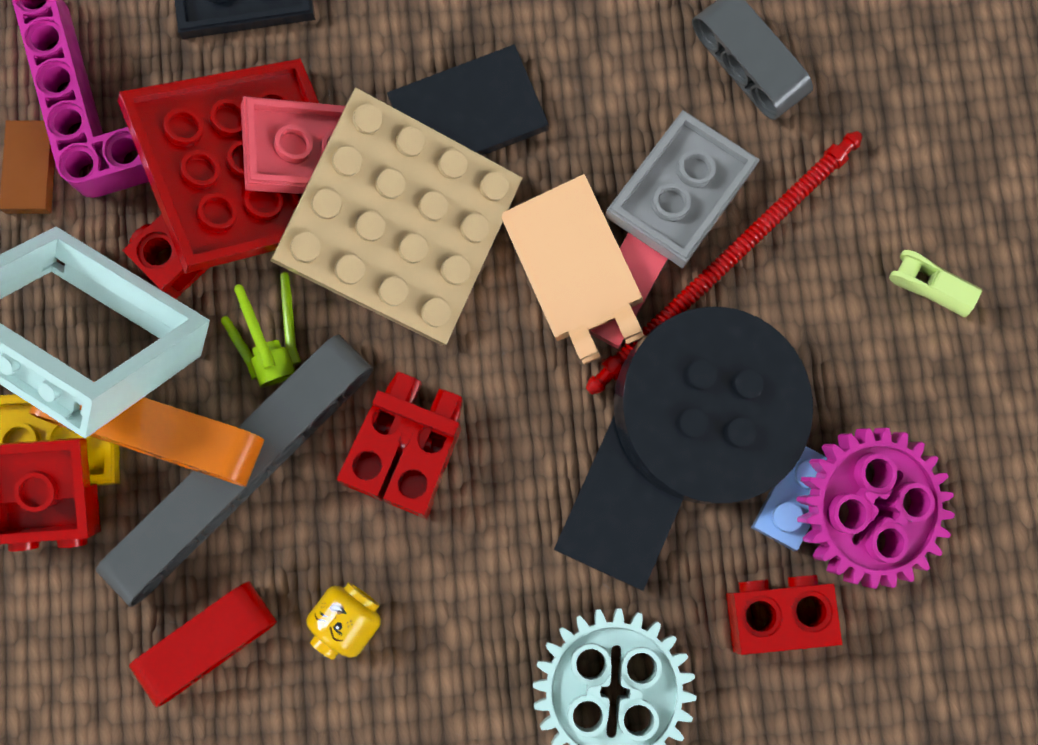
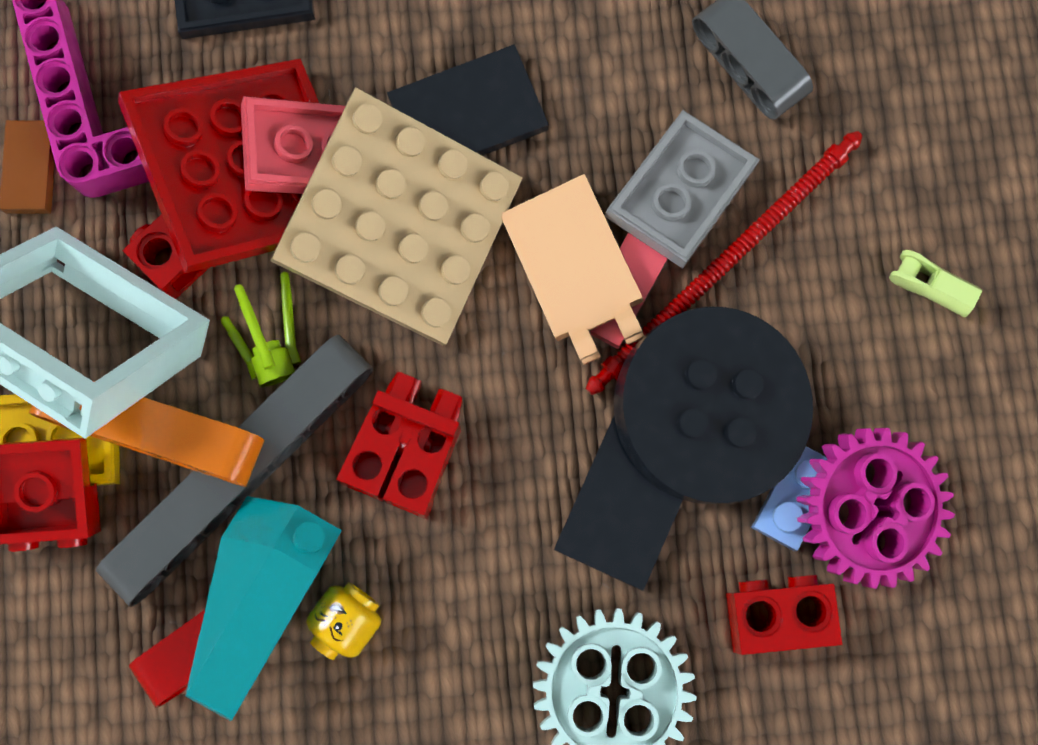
none -> teal wedge [185,496,342,721]

